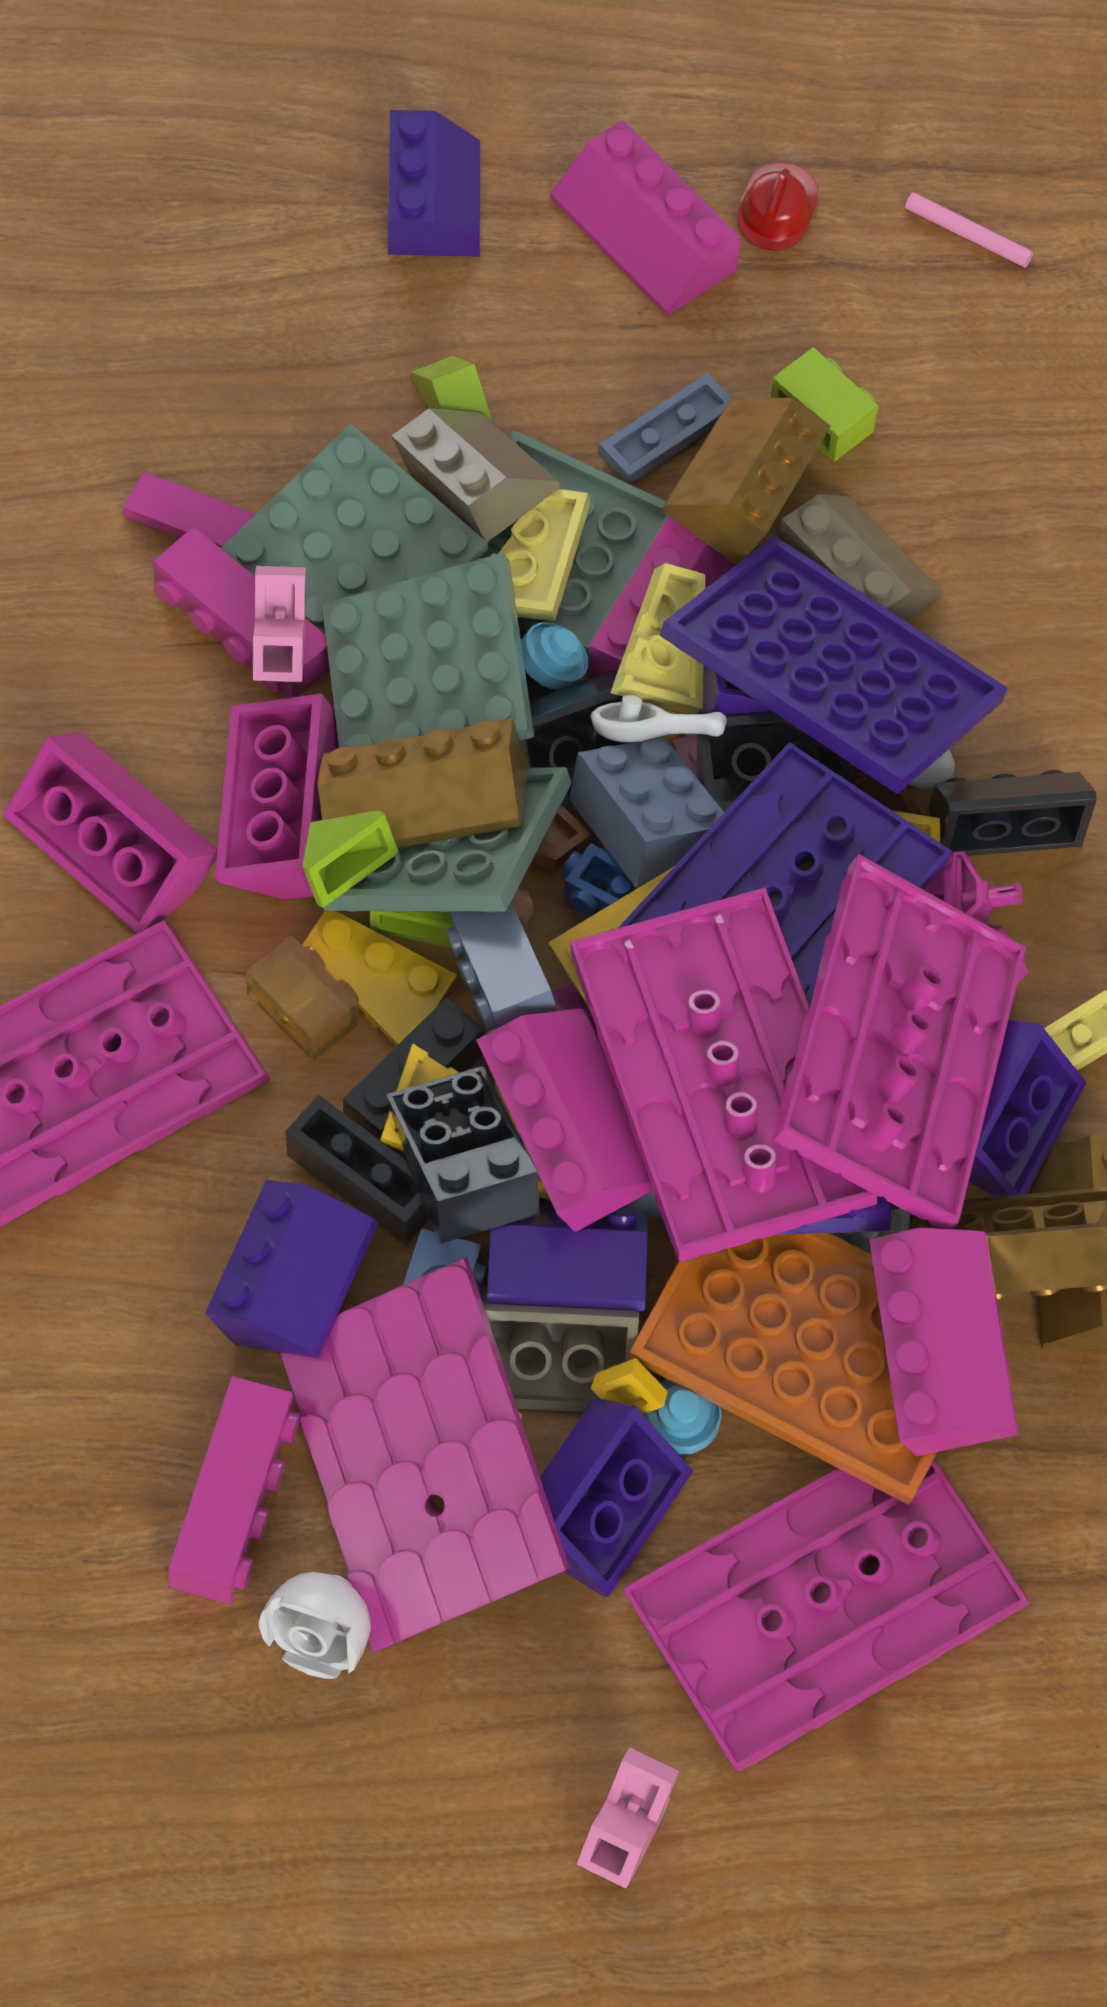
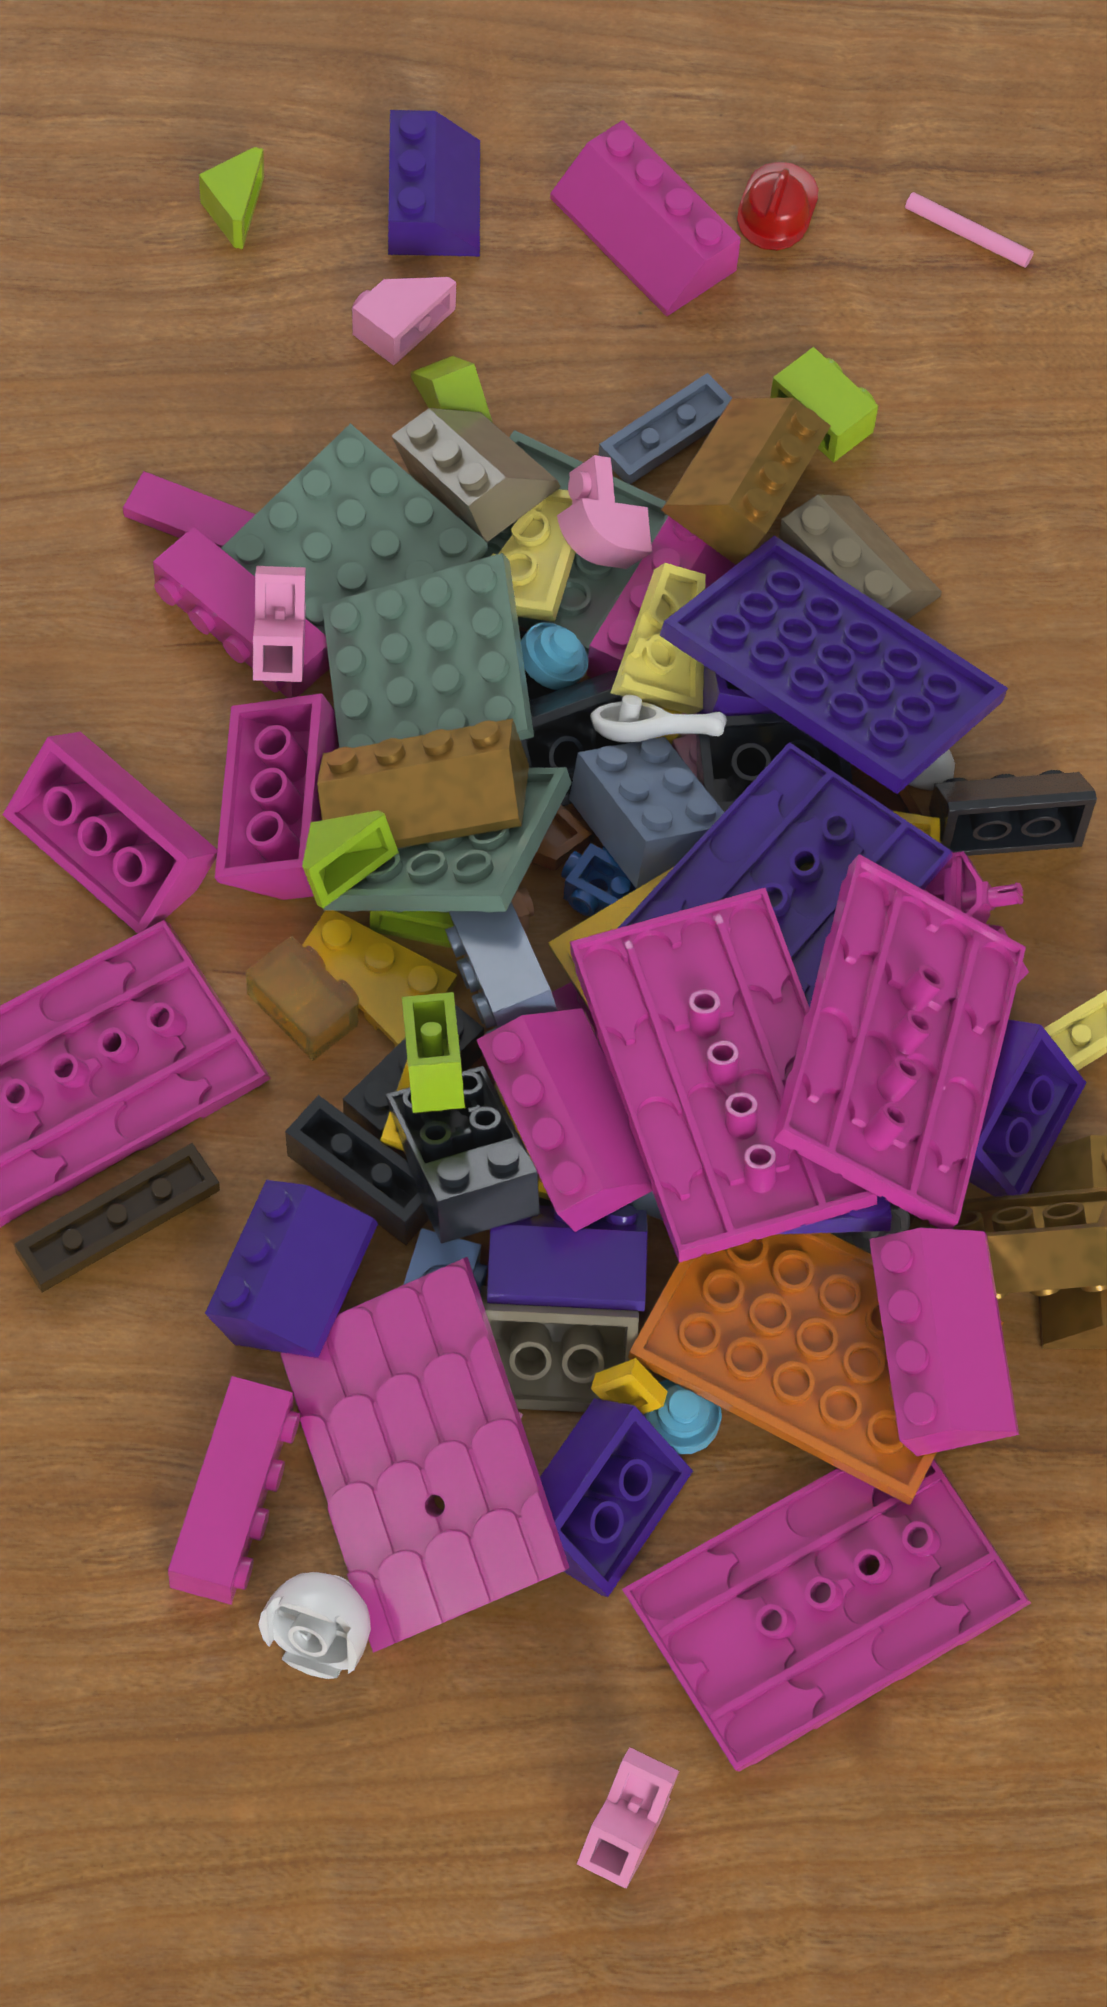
none -> dark brown plate [14,1143,220,1292]
none -> lime slope [199,147,264,249]
none -> bright pink slope [352,277,456,366]
none -> lime brick [402,992,465,1113]
none -> bright pink brick [557,455,652,569]

